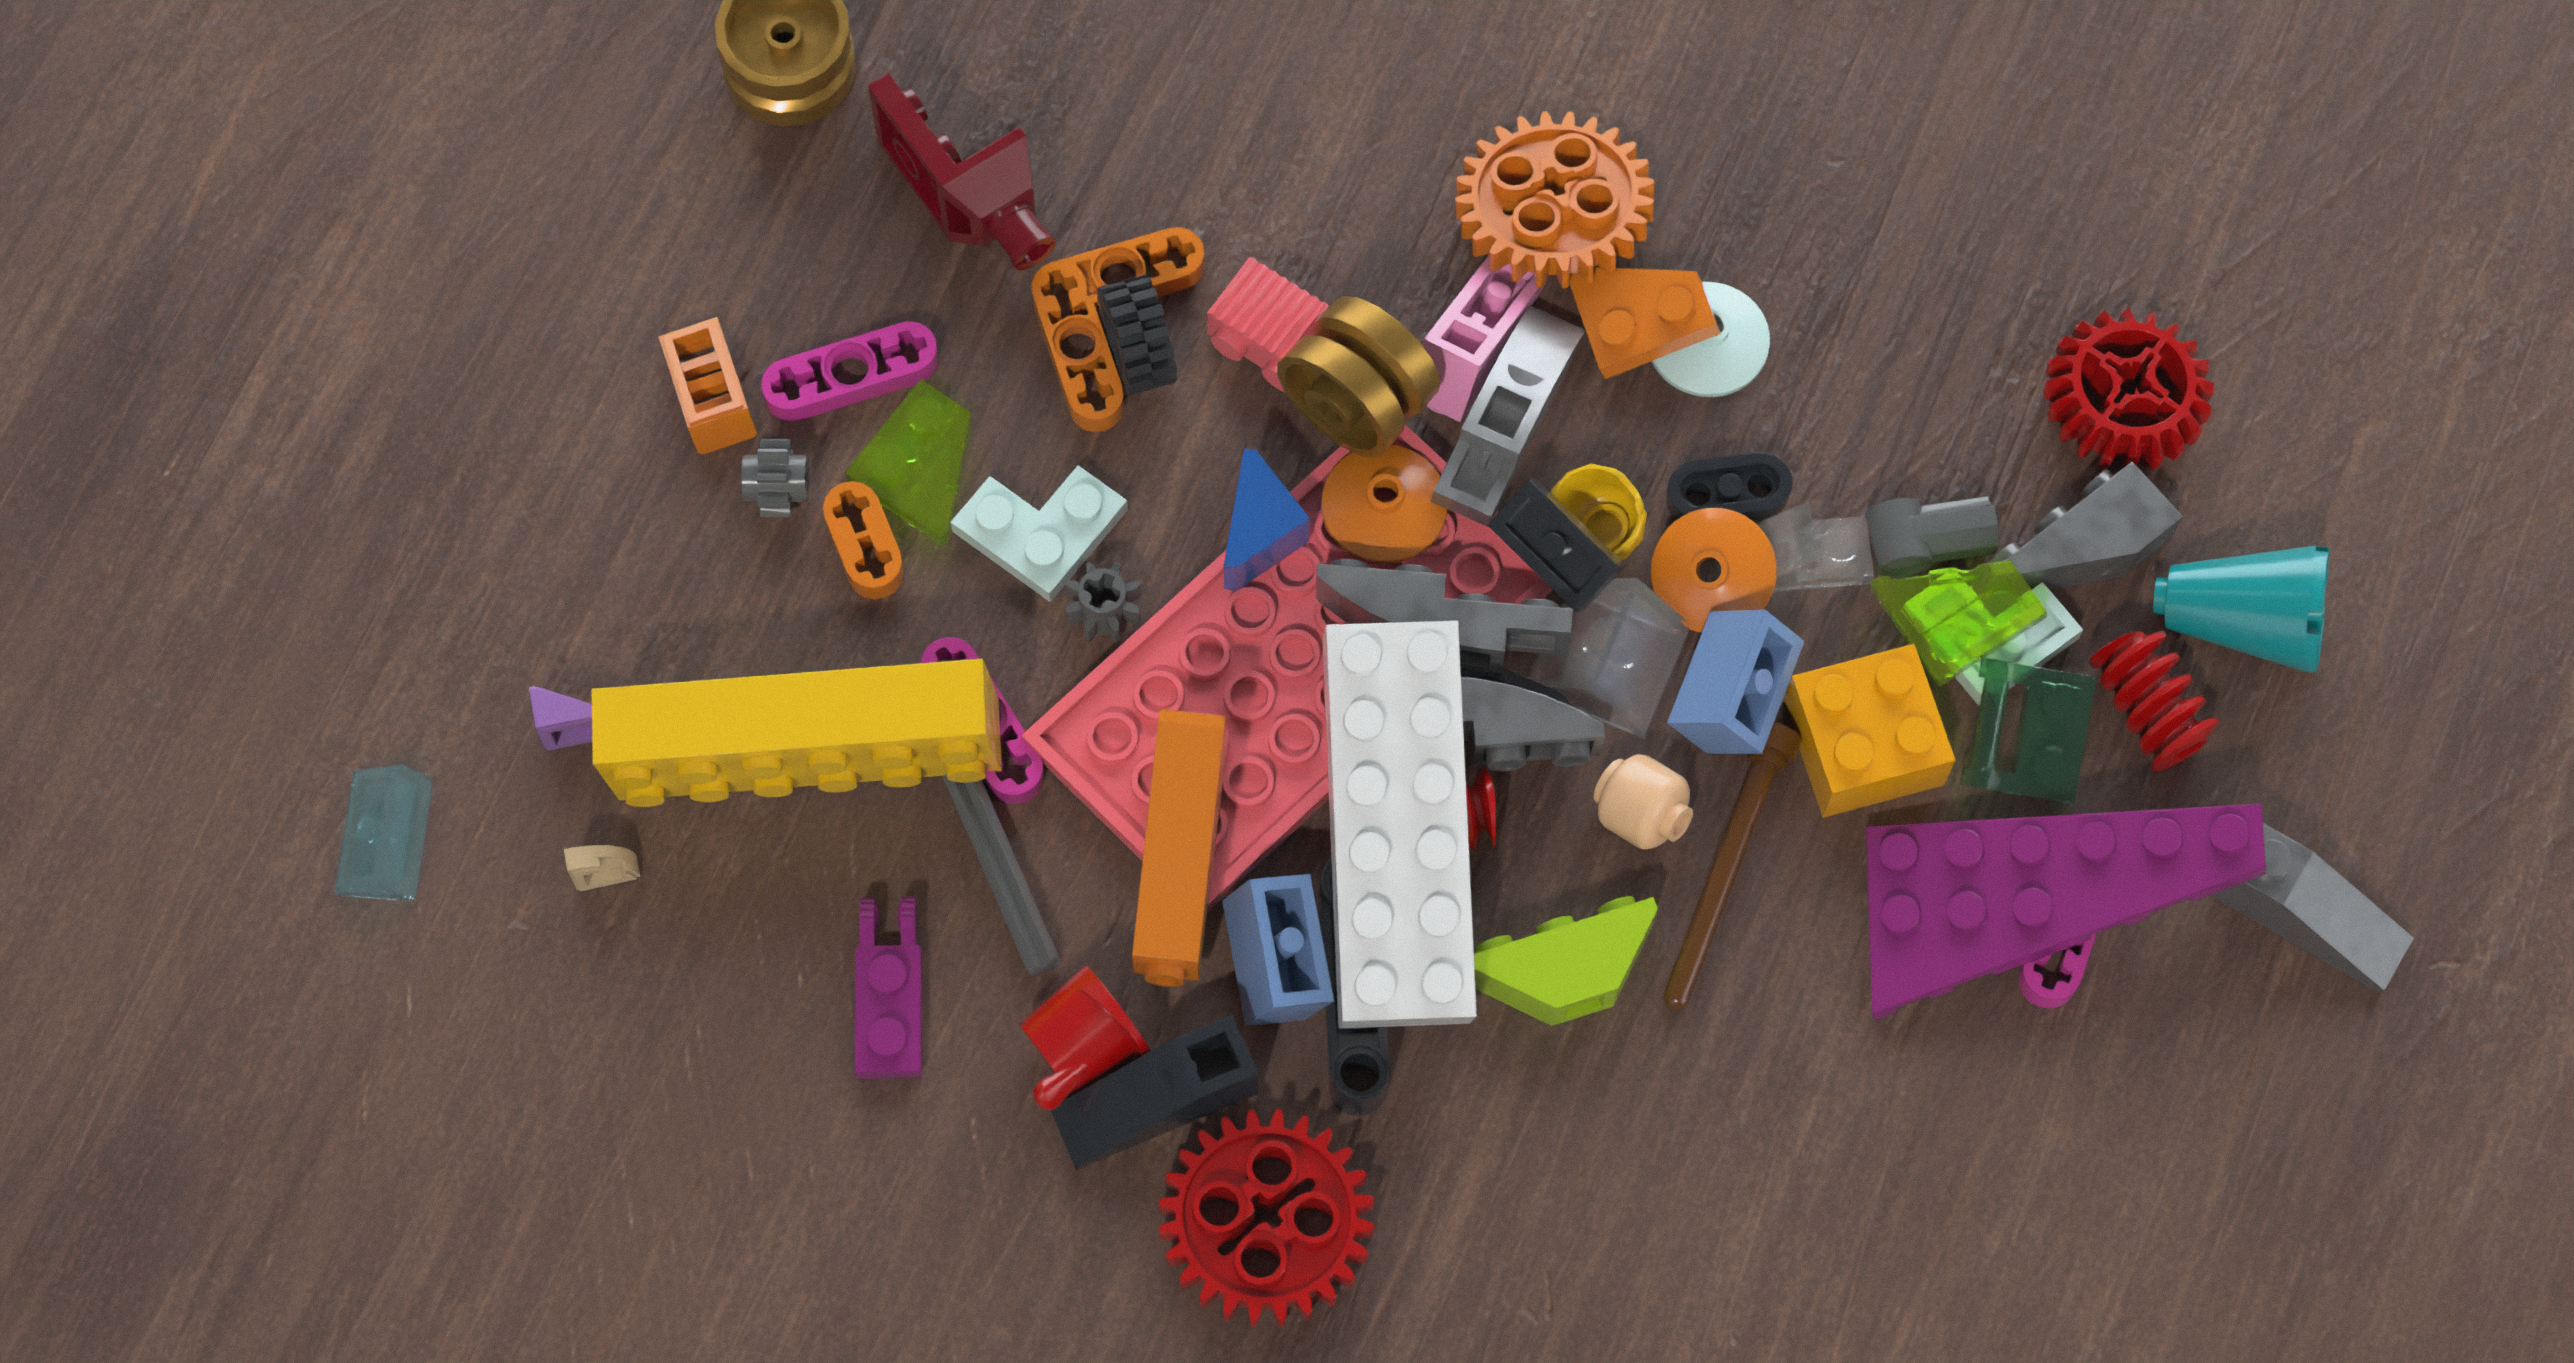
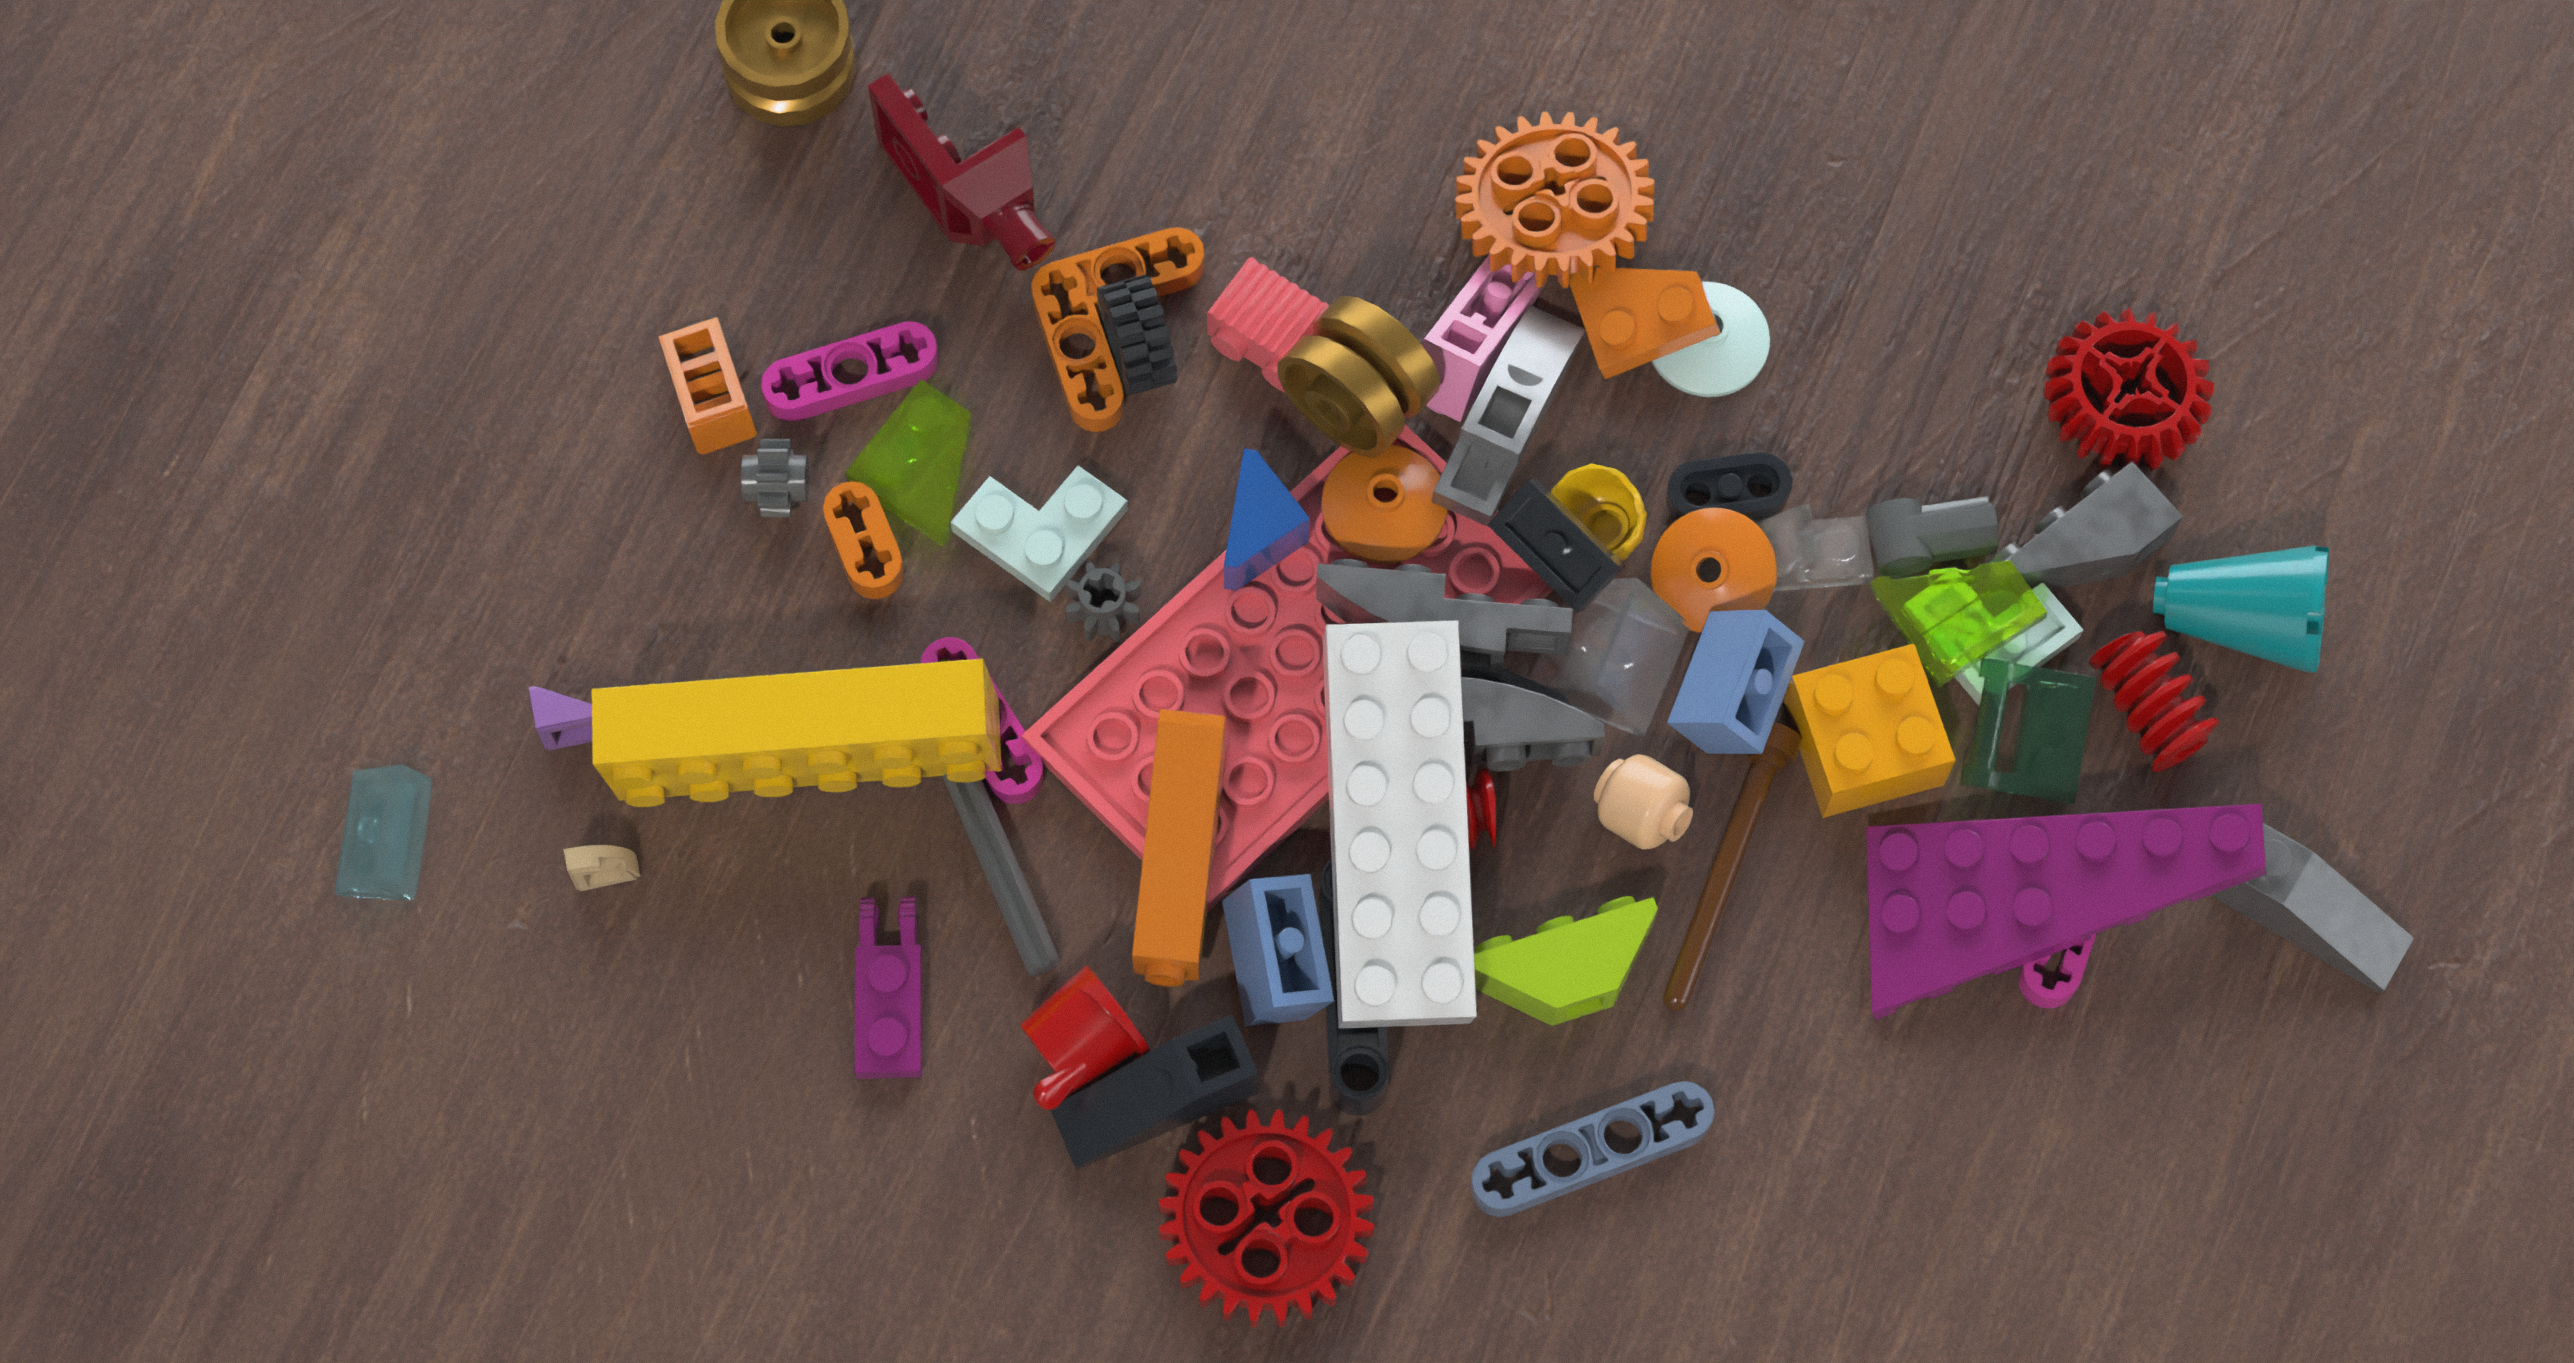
none -> sand blue beam [1470,1081,1715,1217]

